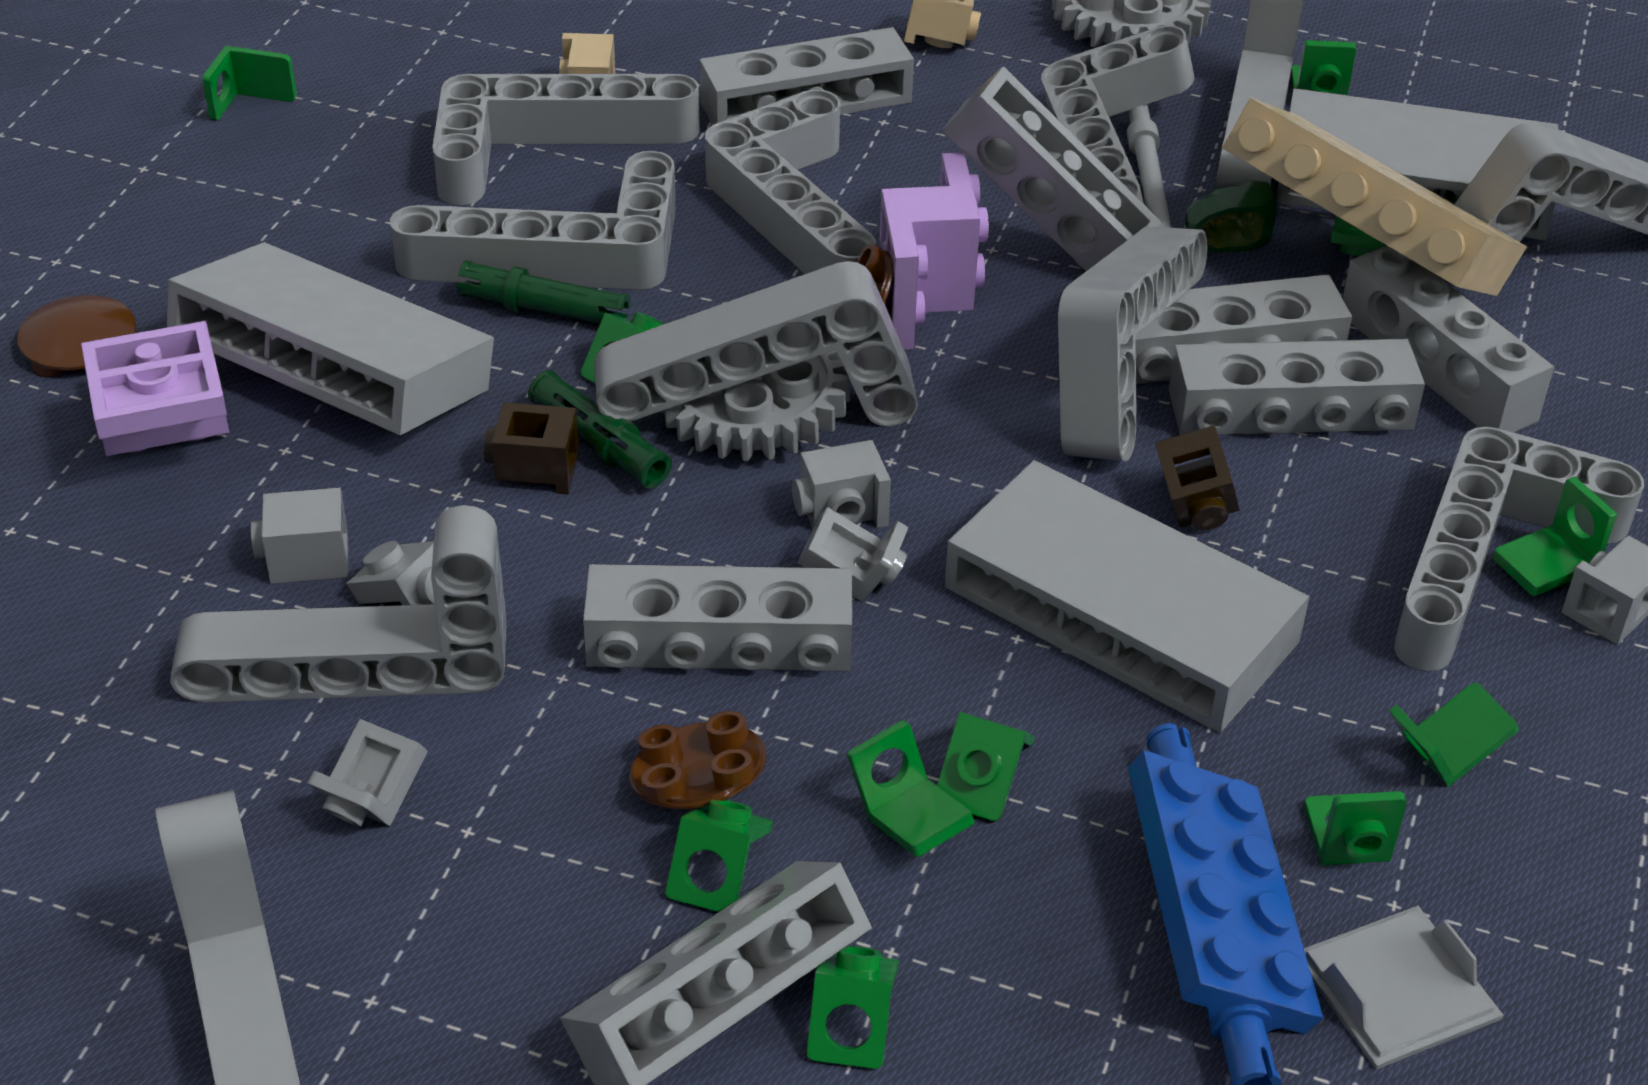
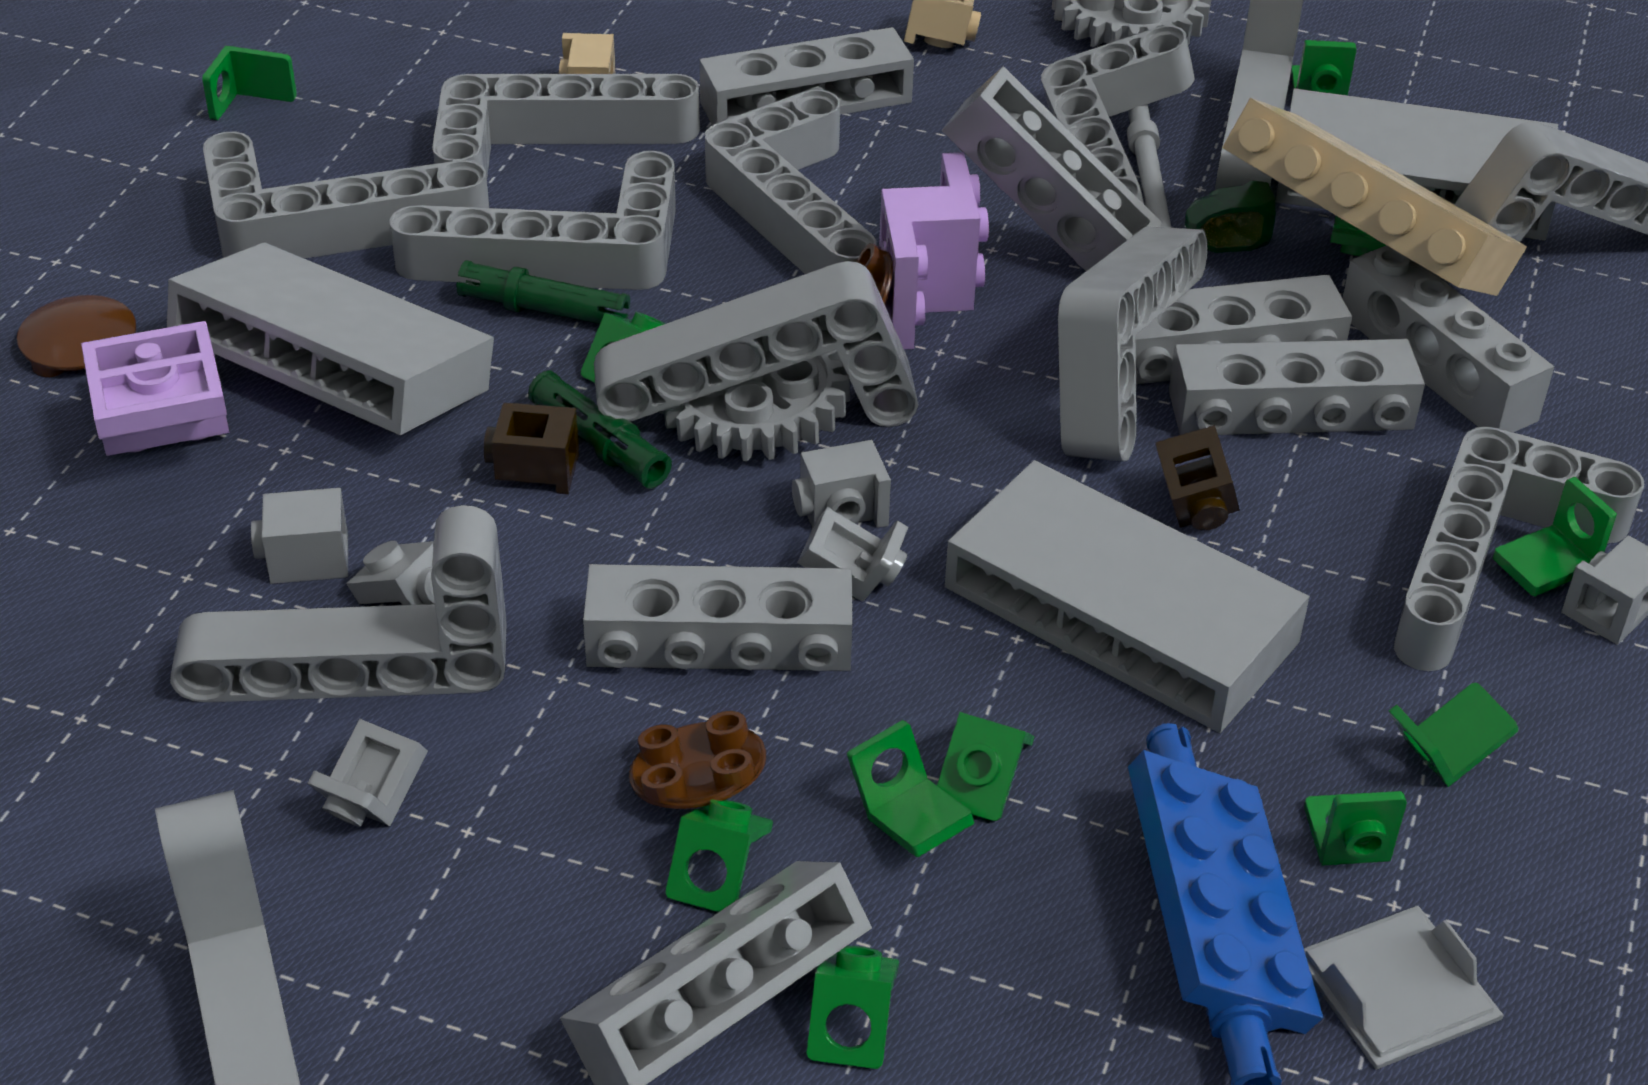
none -> light grey beam [203,132,489,258]

